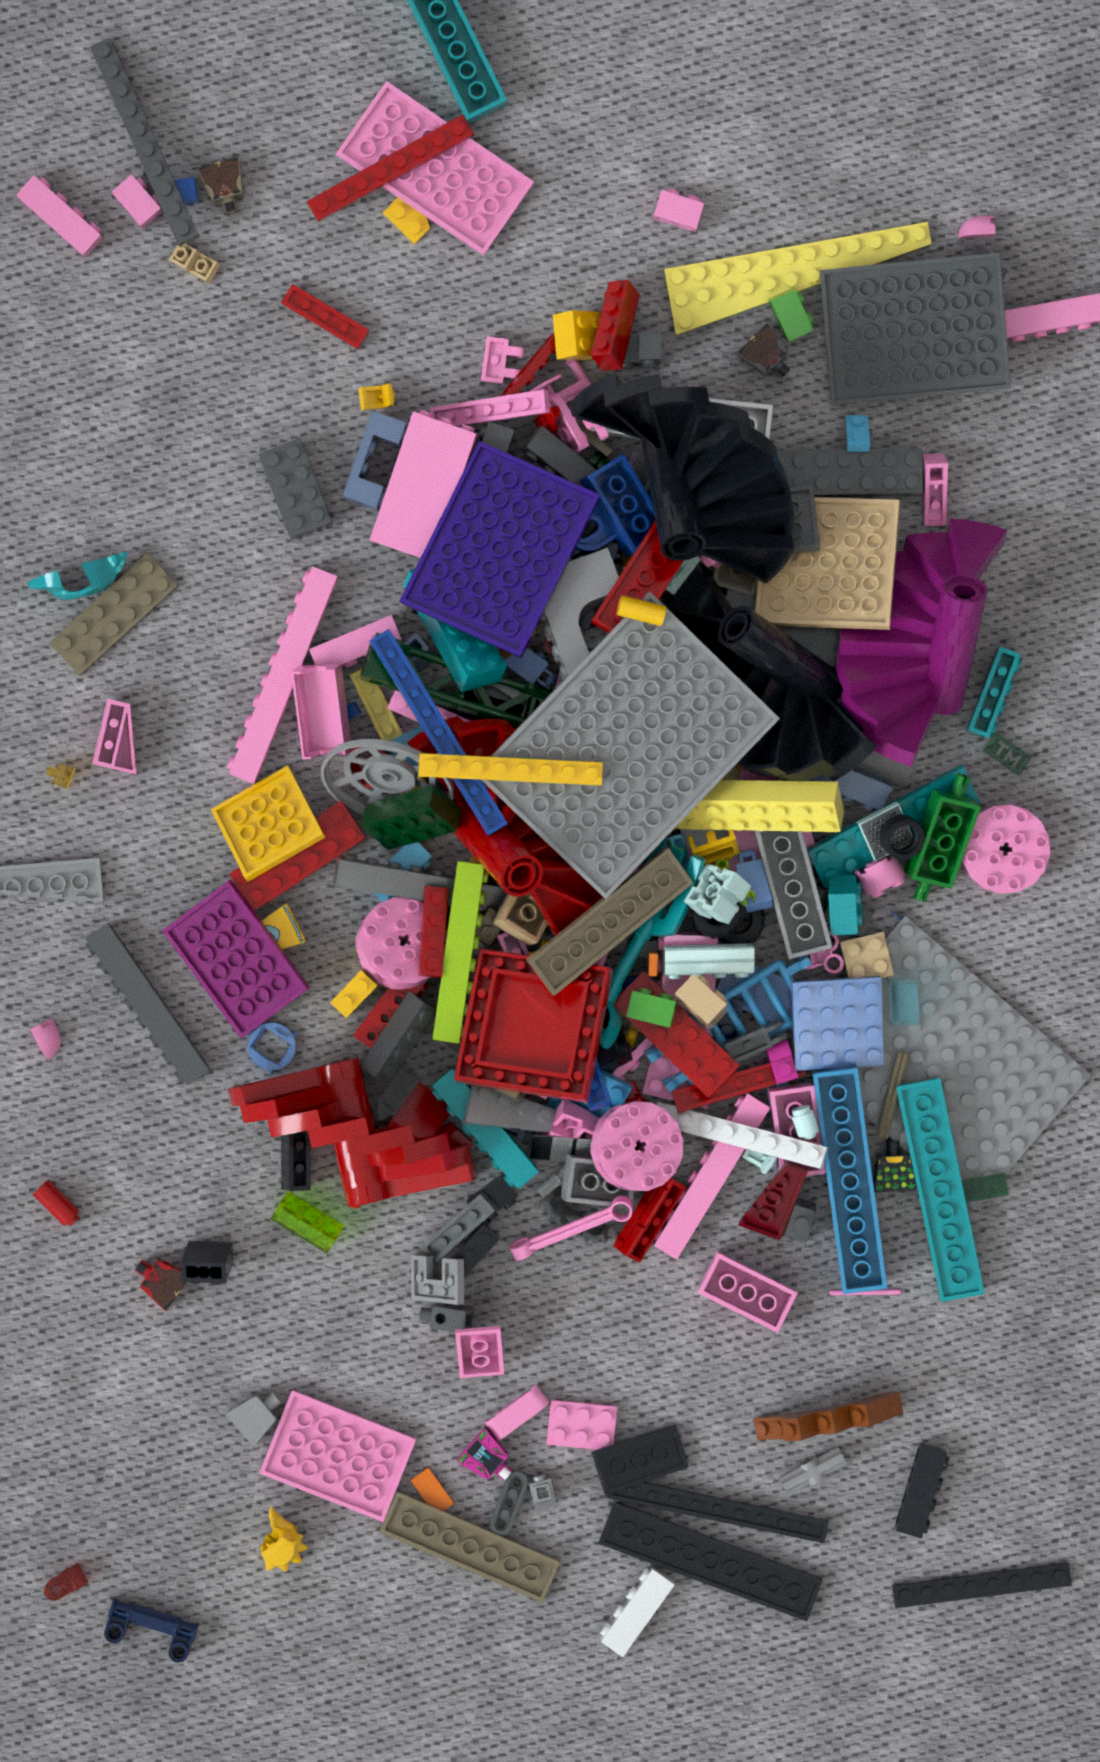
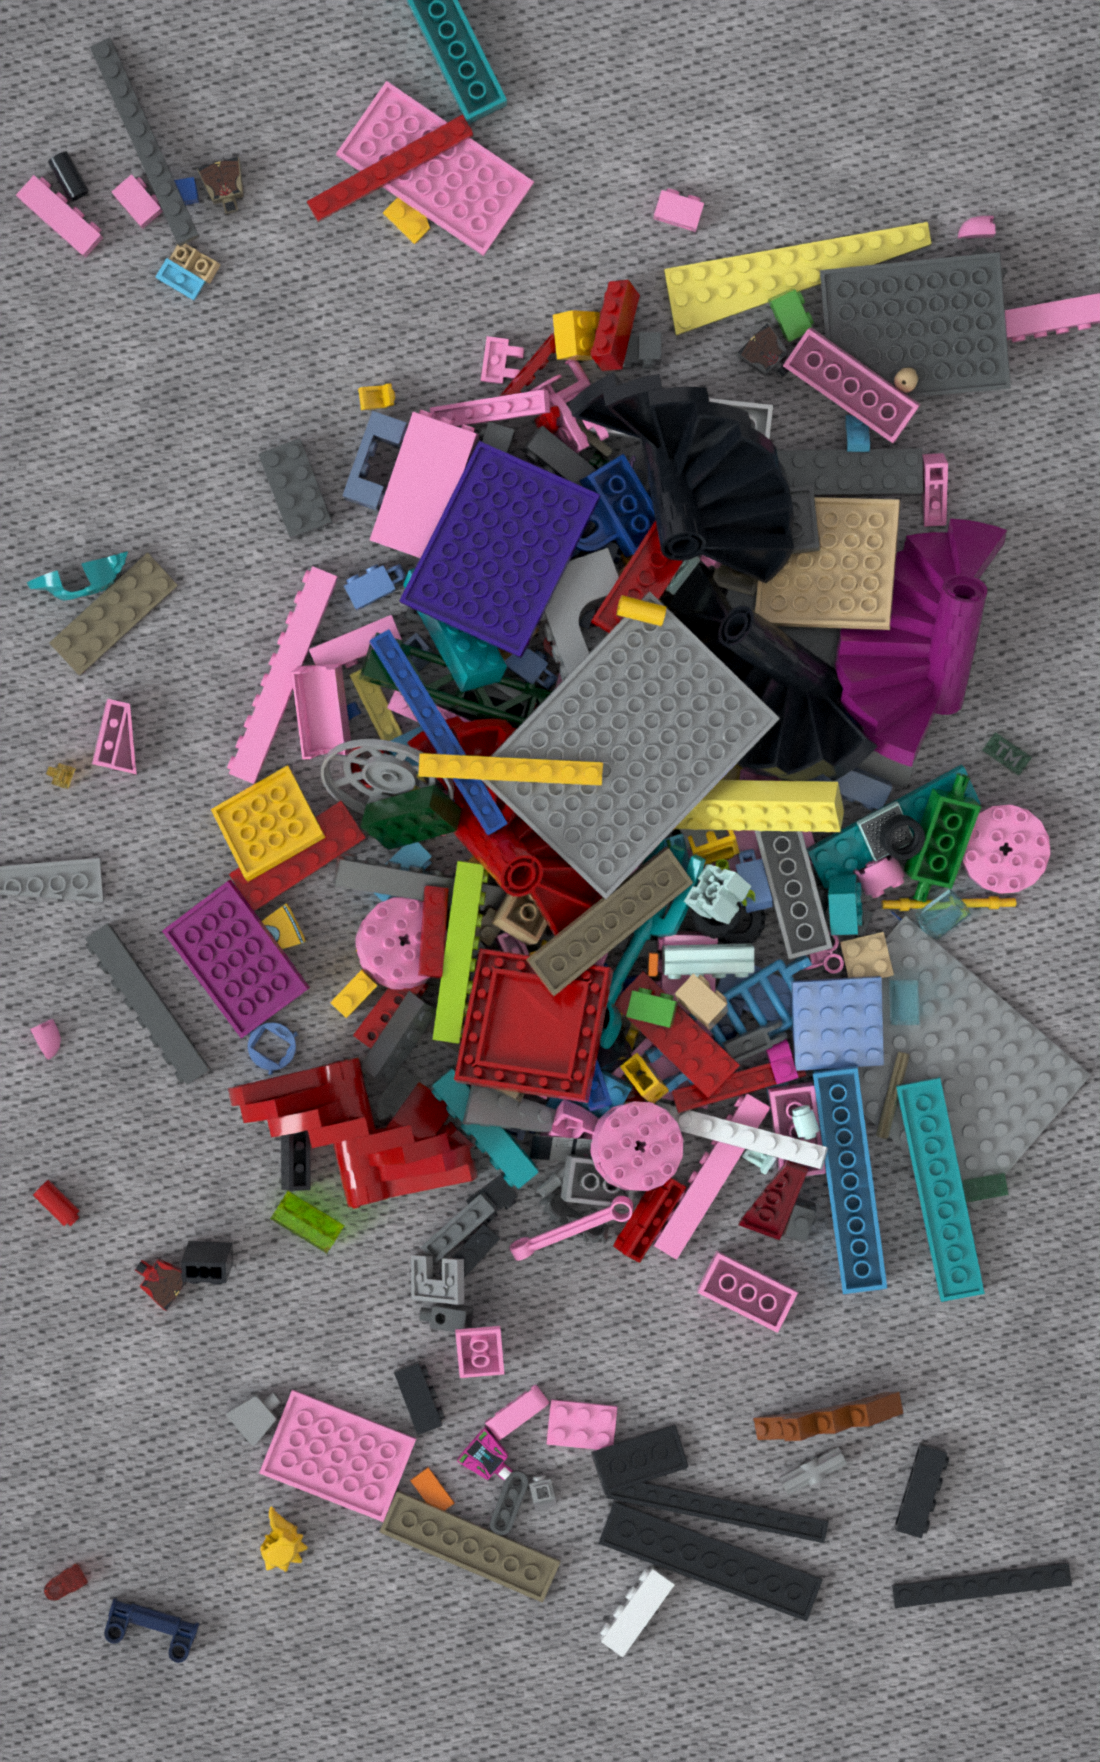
red plate [281,284,369,350] -> none
bright pink axle [828,1289,903,1295] -> none
torso [873,1141,917,1192] -> none
teal brick [965,646,1022,739] -> none
none -> black pin [48,151,89,202]
none -> medium azure plate [155,258,206,301]
none -> medium blue brick [344,564,407,611]
none -> black brick [394,1360,445,1435]
none -> yellow torso [620,1053,669,1104]
none -> bright pink brick [783,328,921,443]
none -> yellow bar [881,896,1016,911]
none -> tan piece [894,368,918,393]
none -> clear light blue brick [915,889,971,939]

